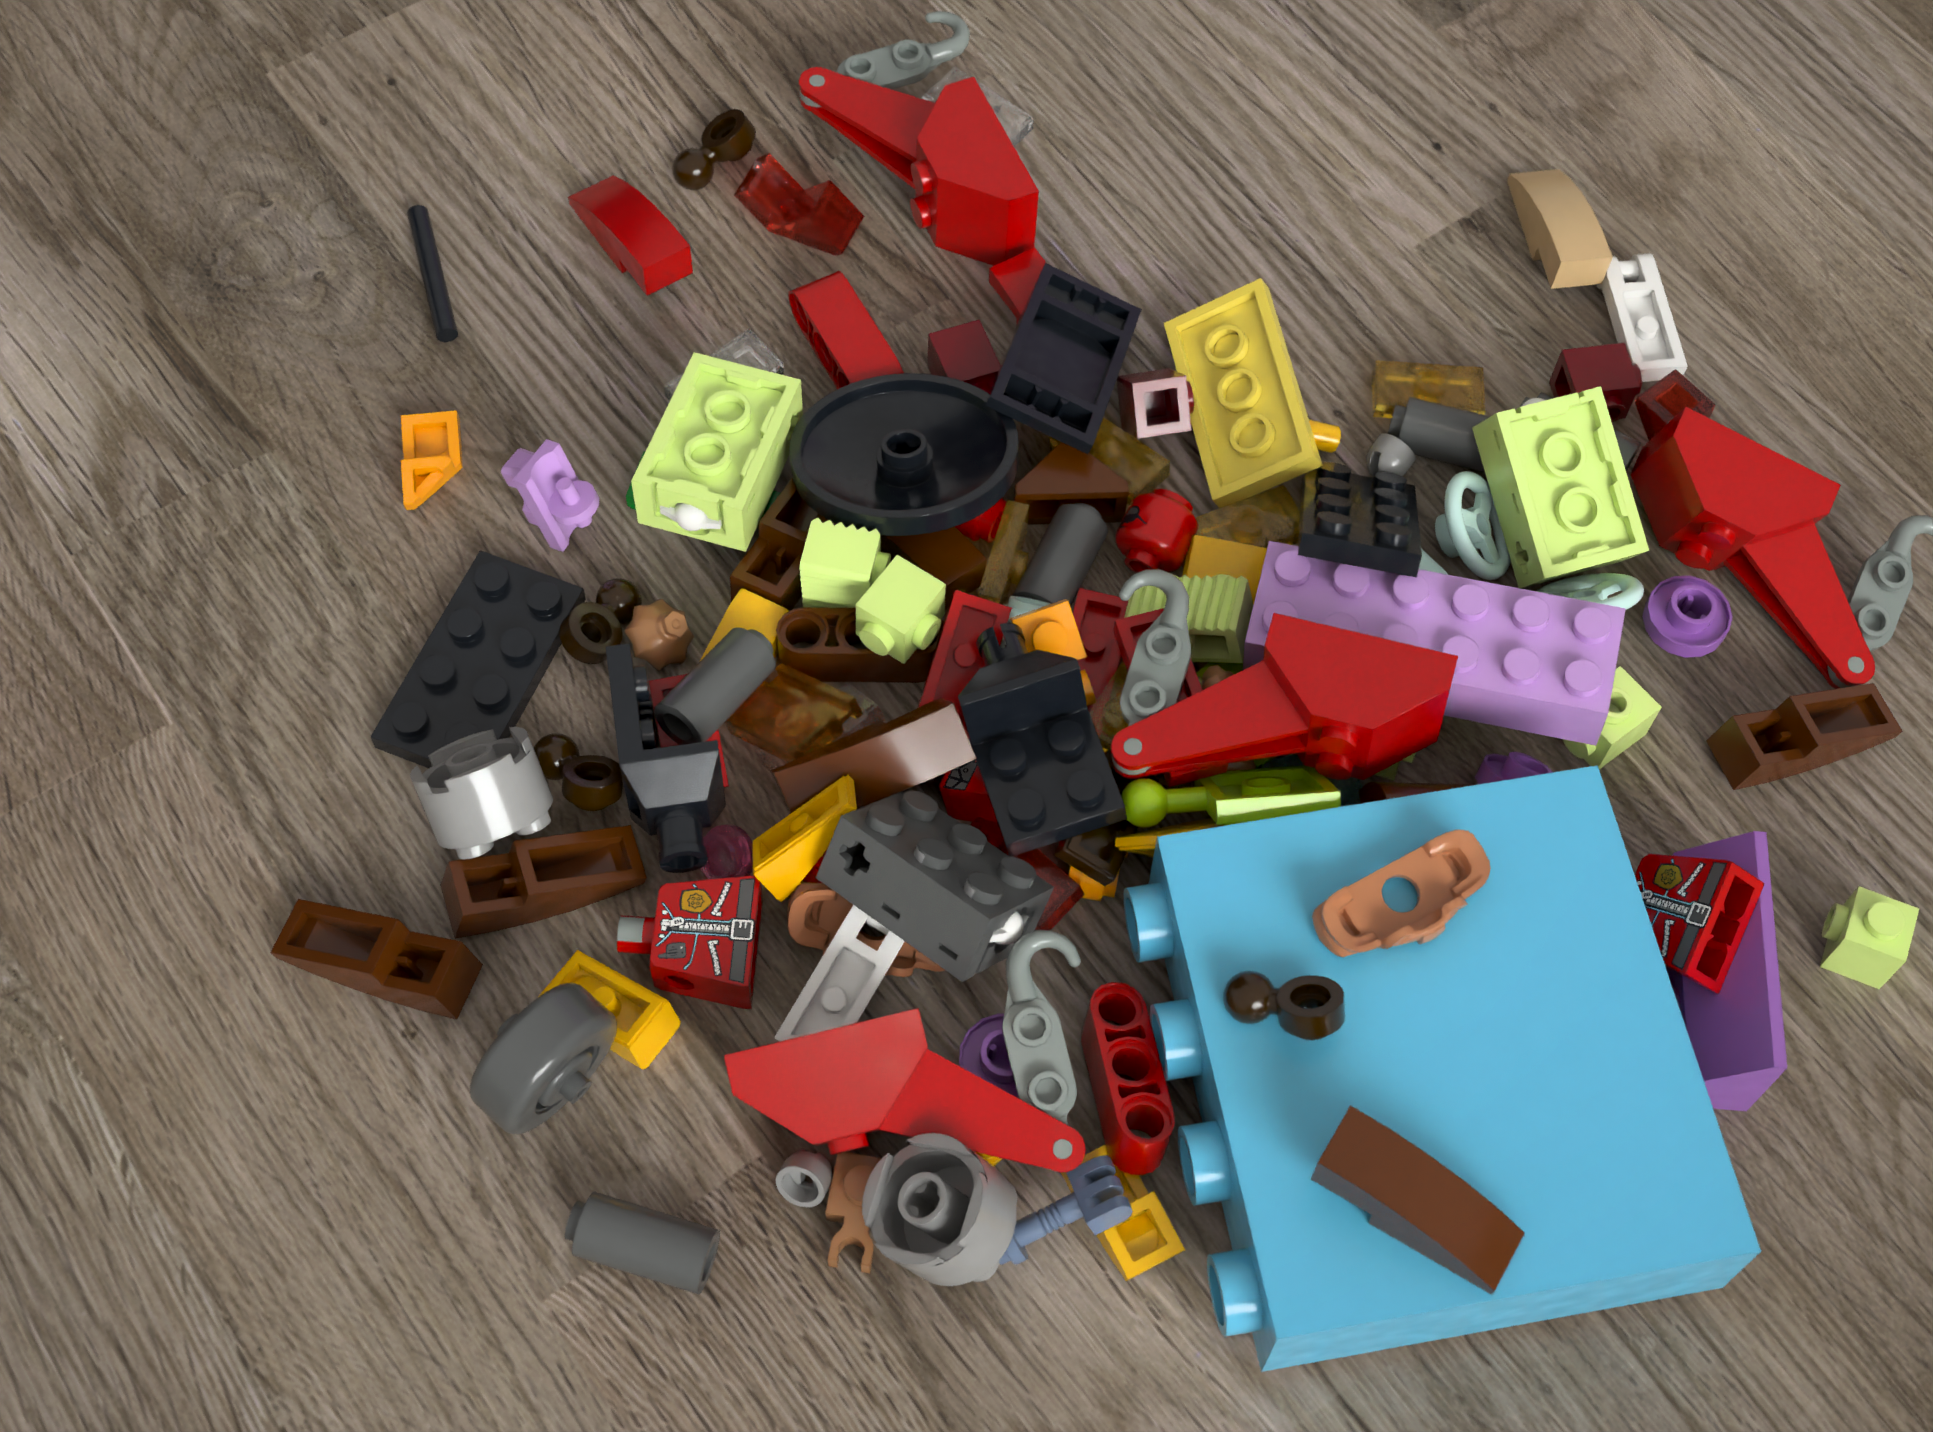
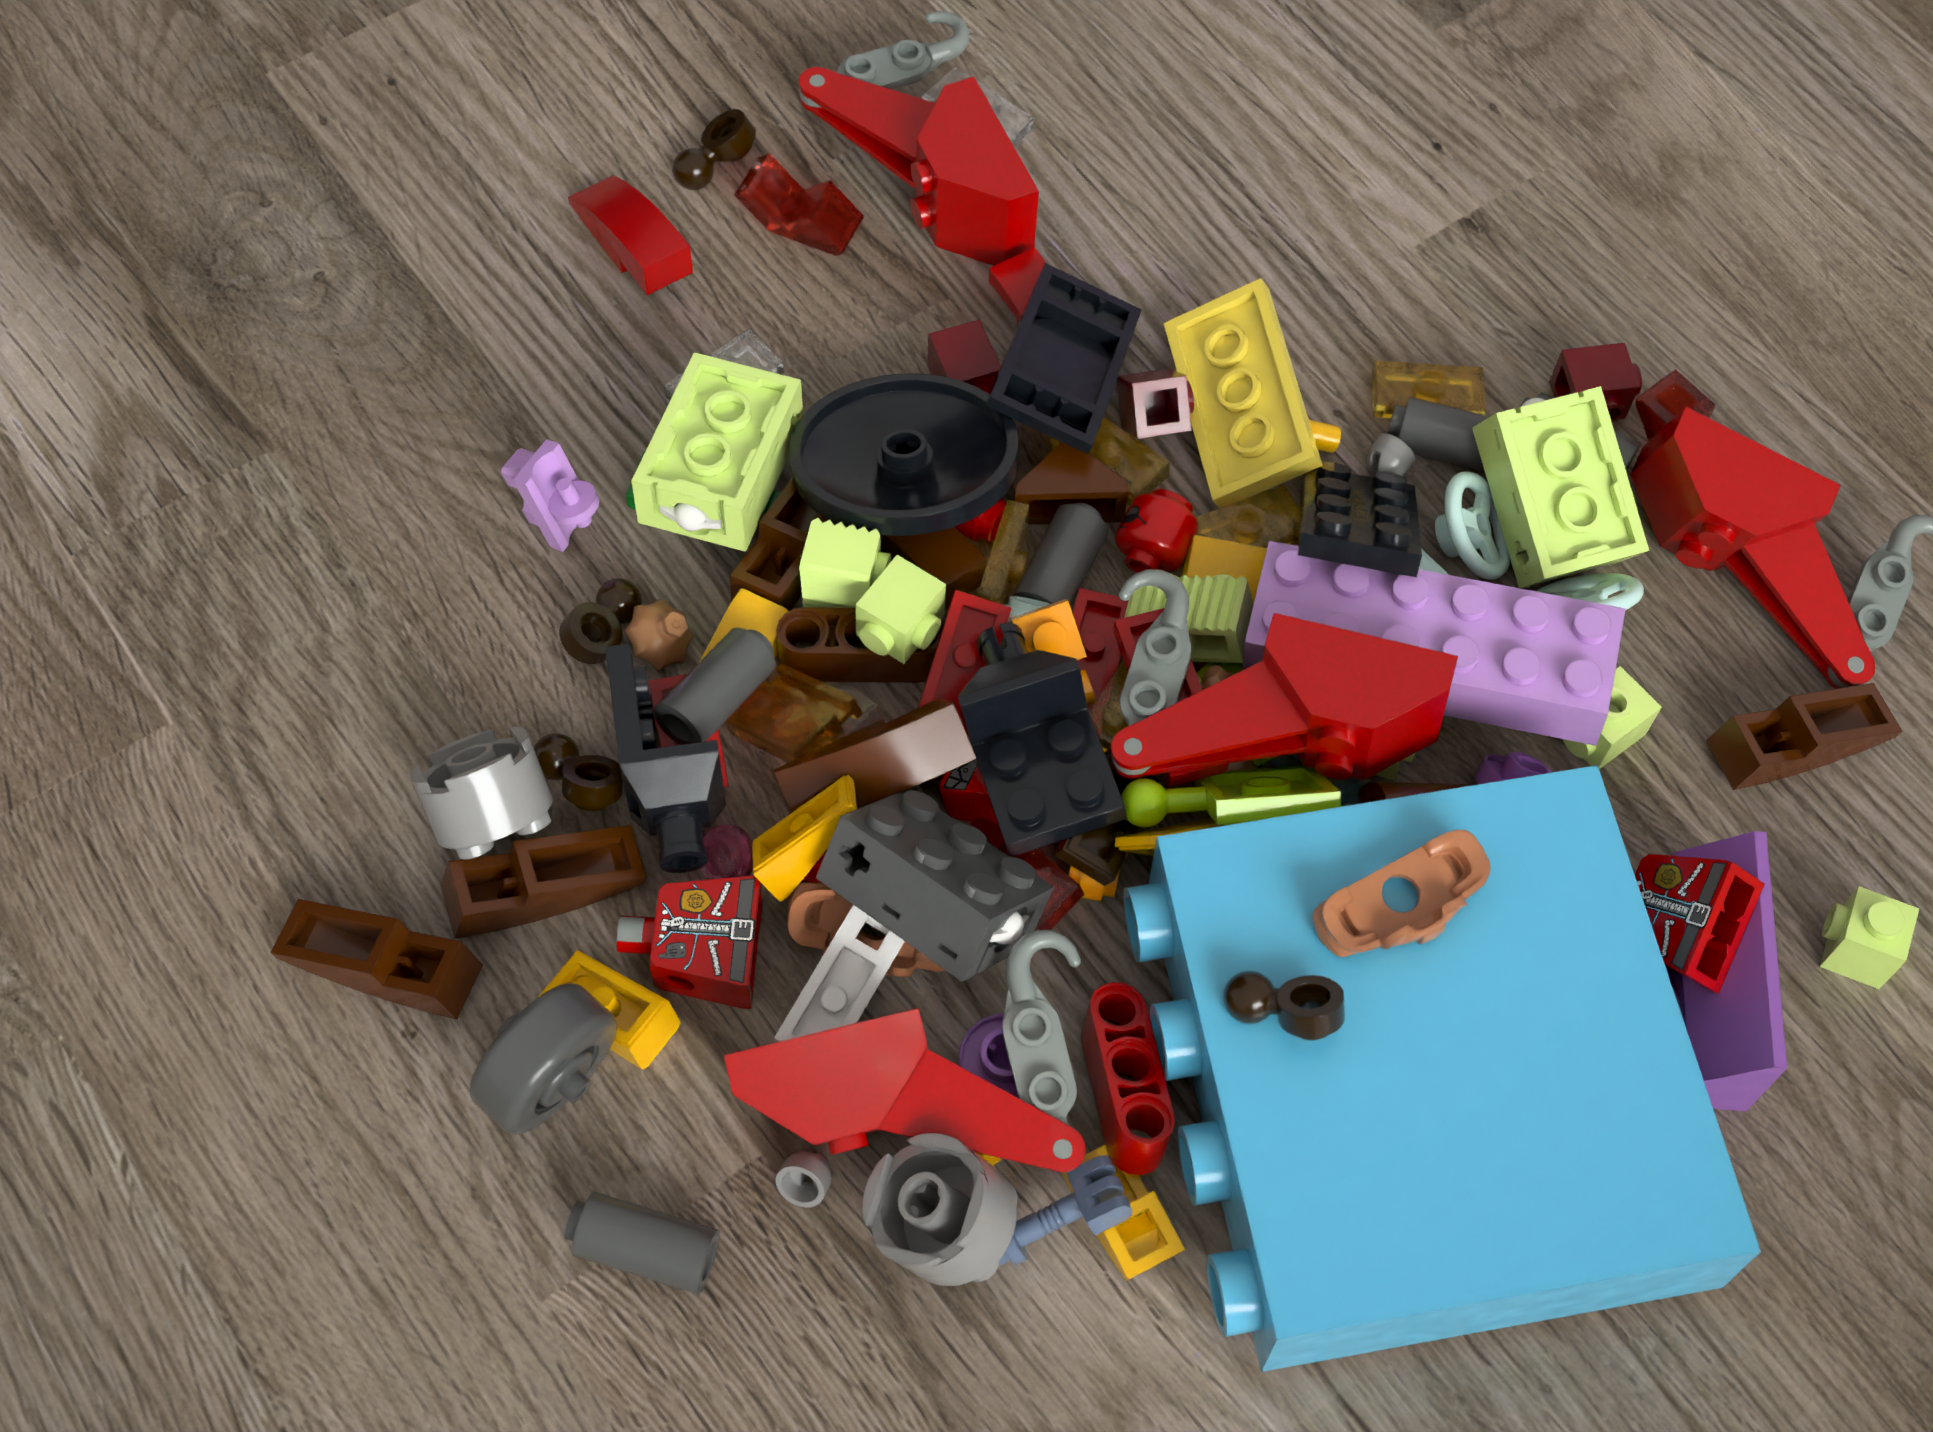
black plate [371,550,586,768] -> none
light orange slope [401,410,463,510] -> none
black bar [407,205,458,342] -> none
red beam [788,271,904,389] -> none
medium nougat plate [825,1152,882,1273] -> none
reddish brown slope [1311,1105,1525,1295] -> none
tan slope [1507,169,1613,289] -> none
white plate [1596,253,1688,382] -> none
medium lavender plate [1642,575,1733,658] -> none

